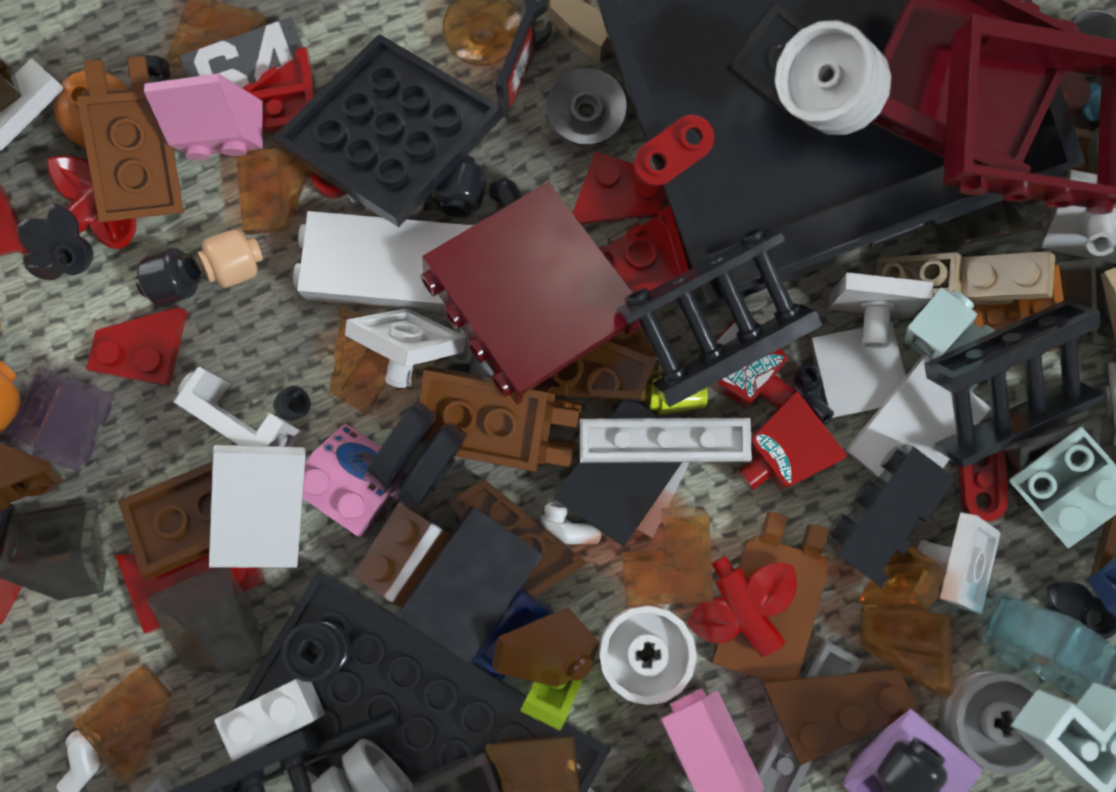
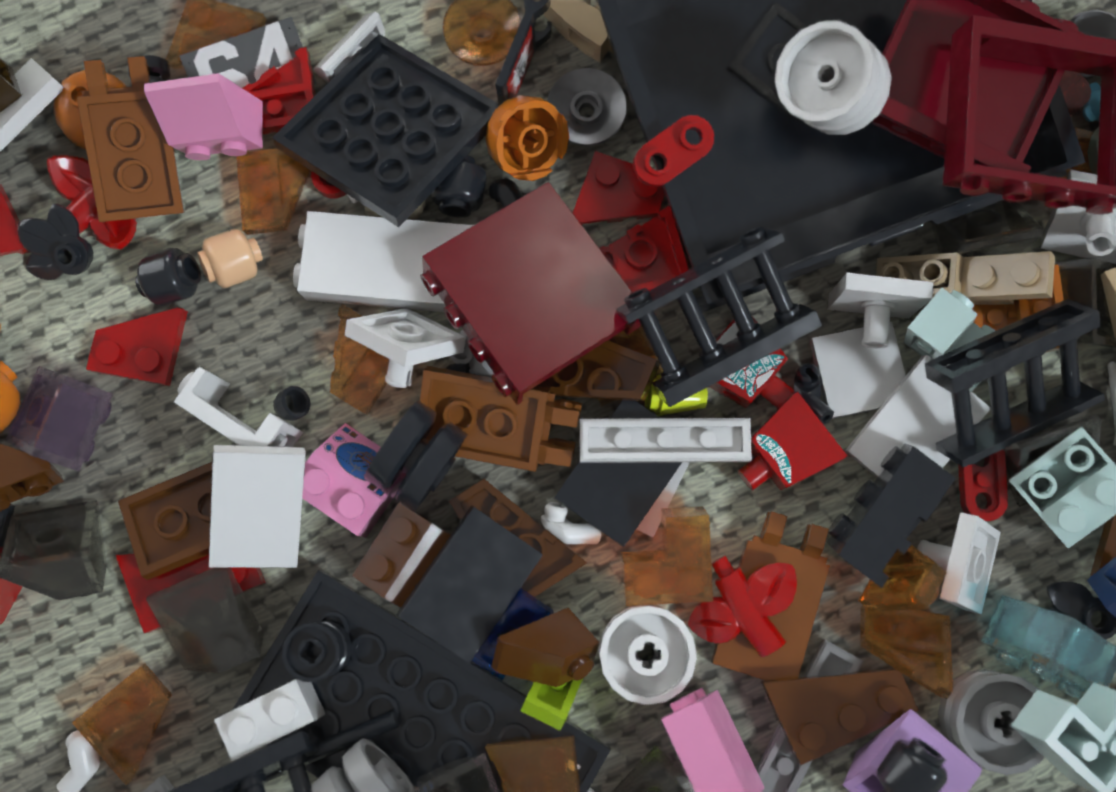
none -> white slope [313,11,385,83]
none -> orange cylinder [485,95,569,181]

